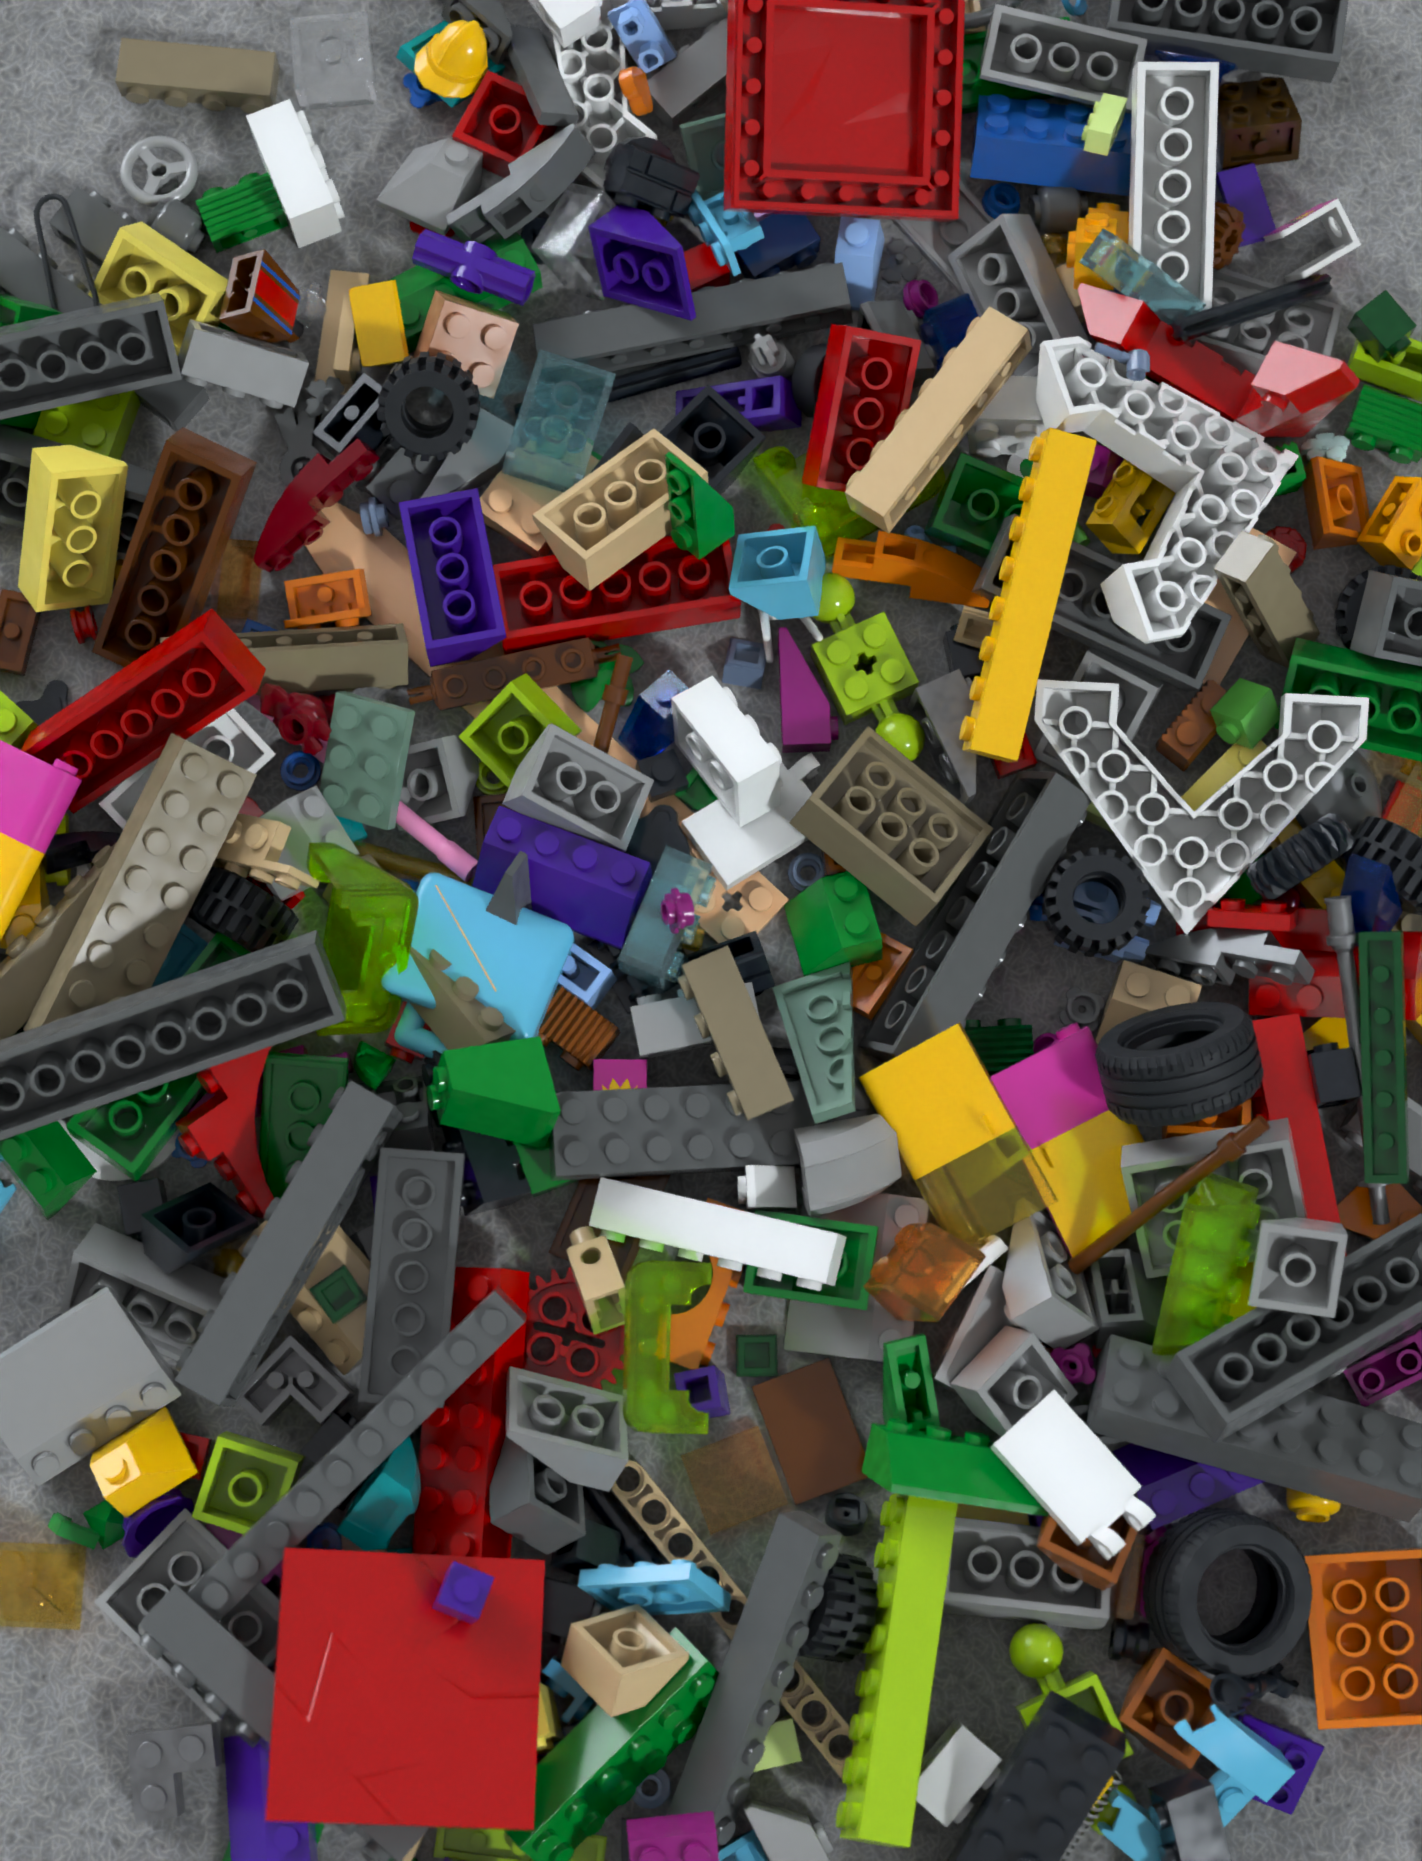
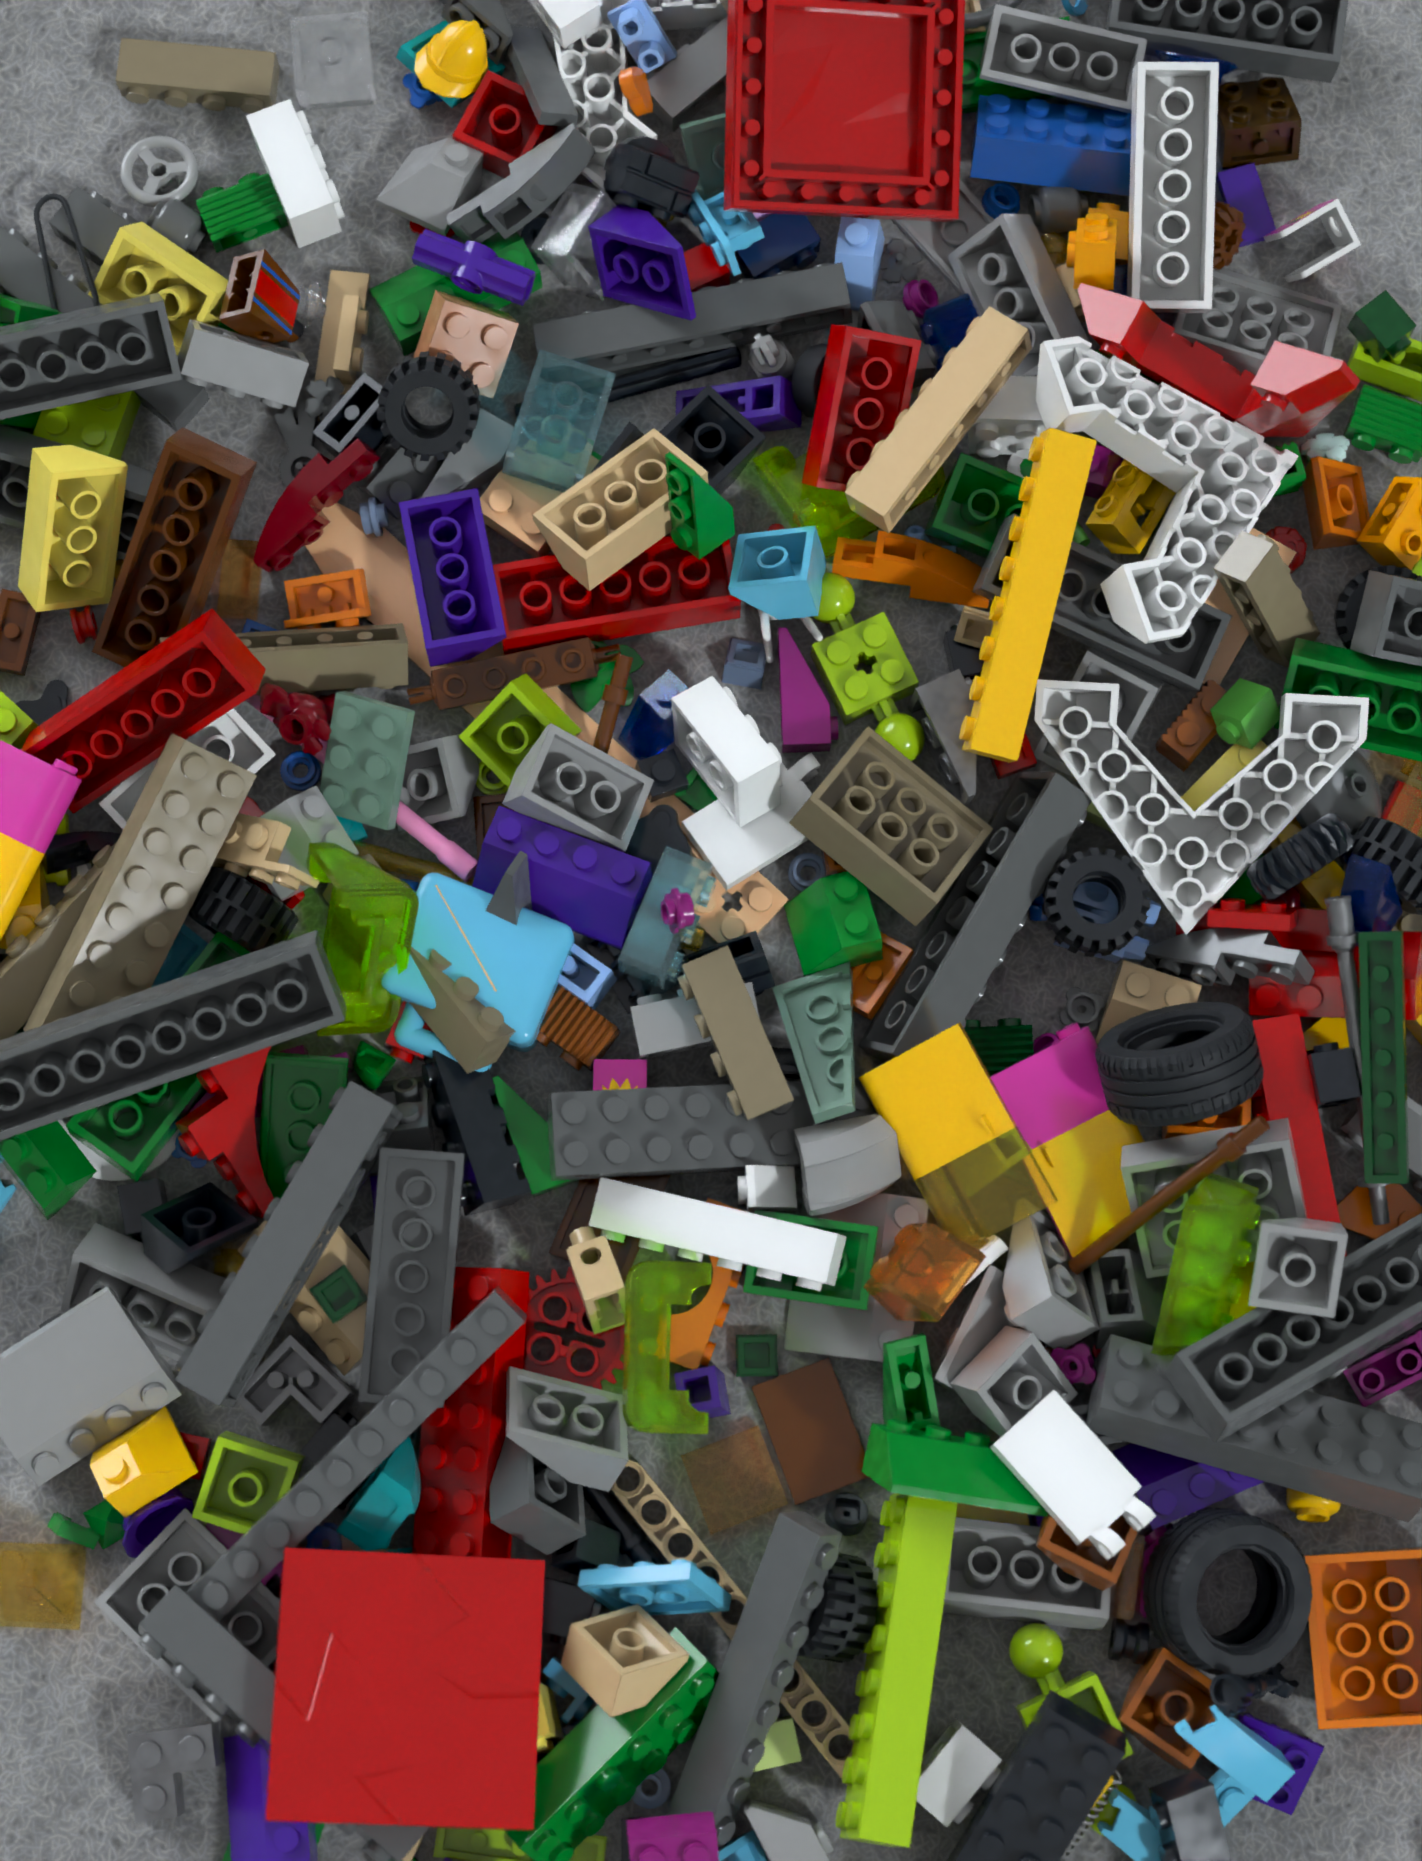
yellow slope [349,280,409,367] -> none
green slope [427,1036,561,1147] -> none
dark purple brick [432,1561,495,1625] -> none
clear light blue slope [1079,228,1206,326] -> none
yellowish green piece [1081,93,1128,156] -> none
sand blue hand [1094,342,1150,381] -> none
black axle [1172,273,1332,341] -> none

